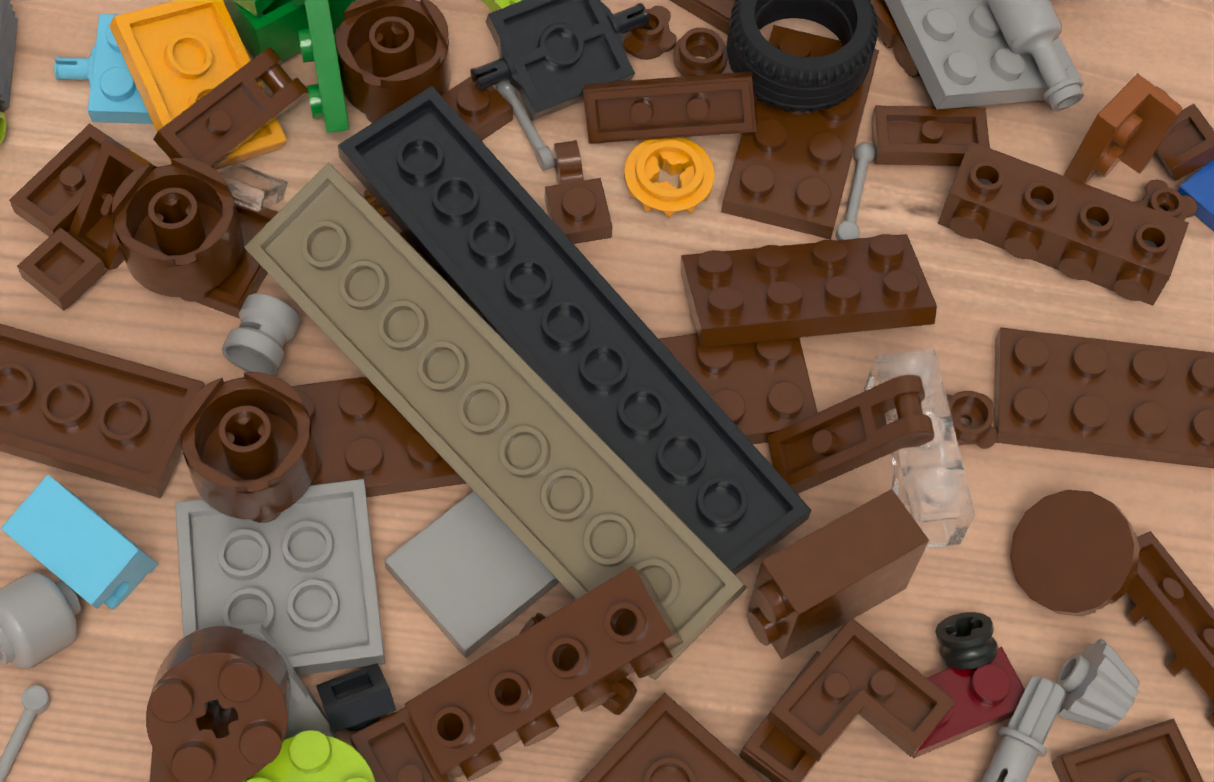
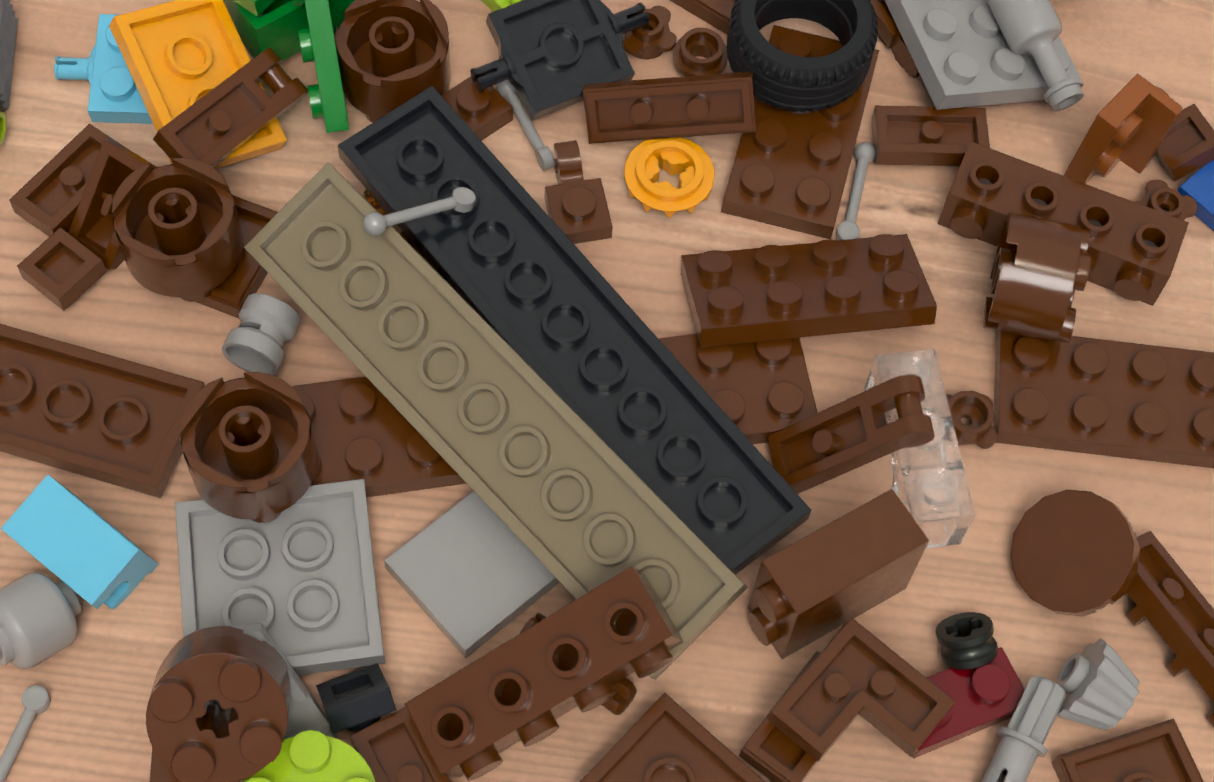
clear tile [217,163,288,211] -> none
none -> light grey hinge [363,187,476,236]
none -> reddish brown brick [983,212,1091,343]

